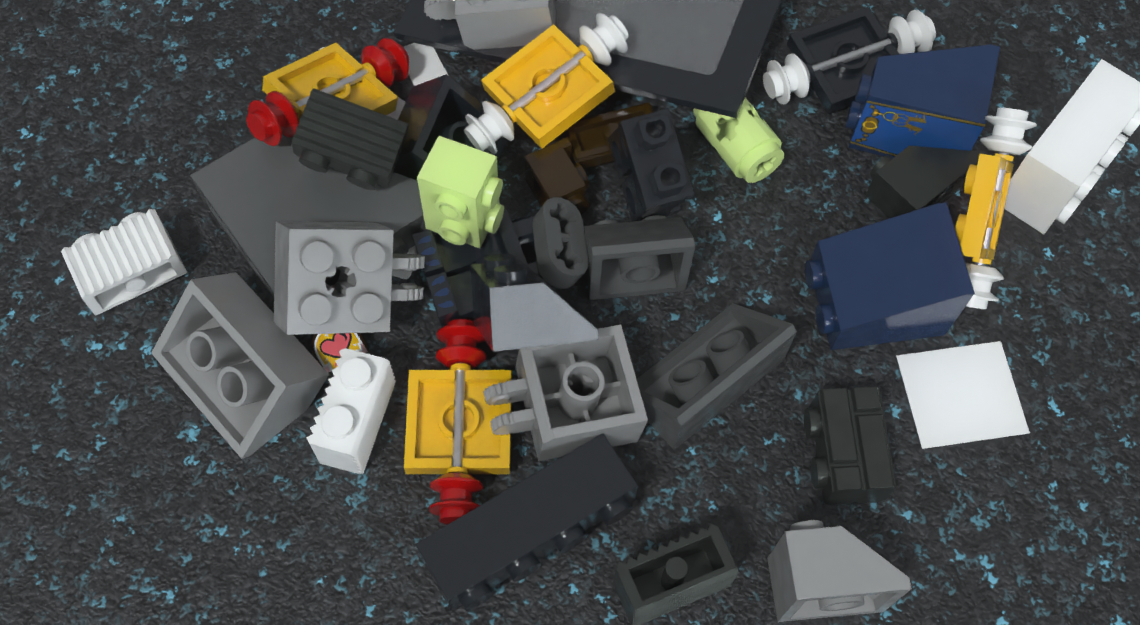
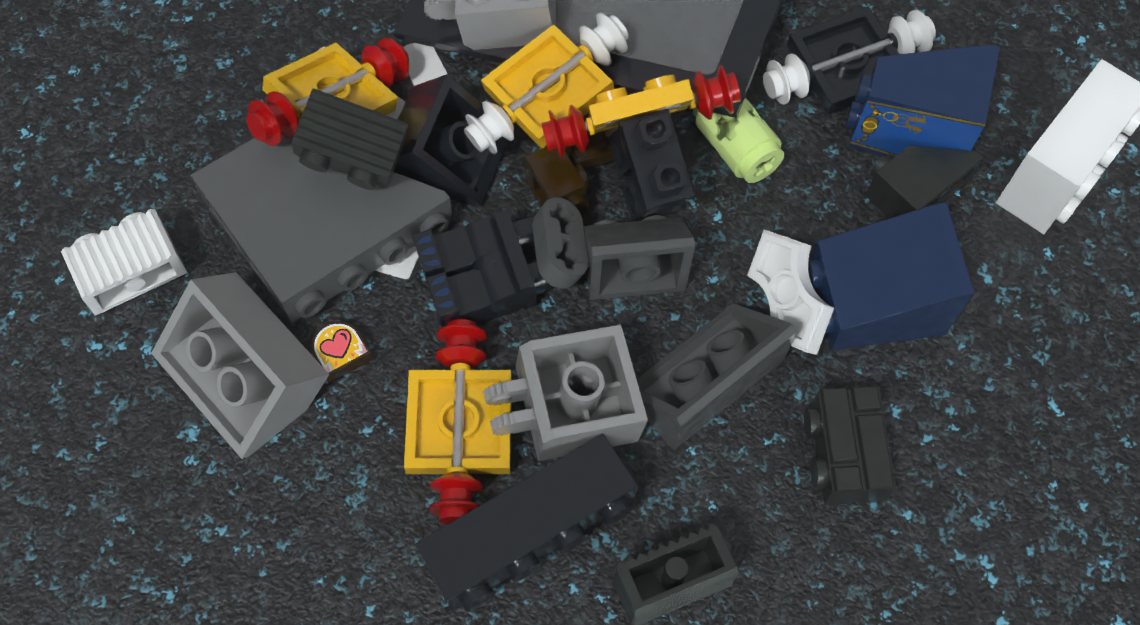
light grey hinge [274,221,425,335] -> none
white brick [306,348,396,474] -> none
yellowish green brick [417,136,504,248] -> none
slope [470,254,598,352] -> none
light grey slope [767,520,912,622] -> none
white sticker [896,341,1030,449] -> none
plate [955,108,1037,309] -> none
none -> plate [541,65,741,159]
none -> white tile [748,229,834,355]

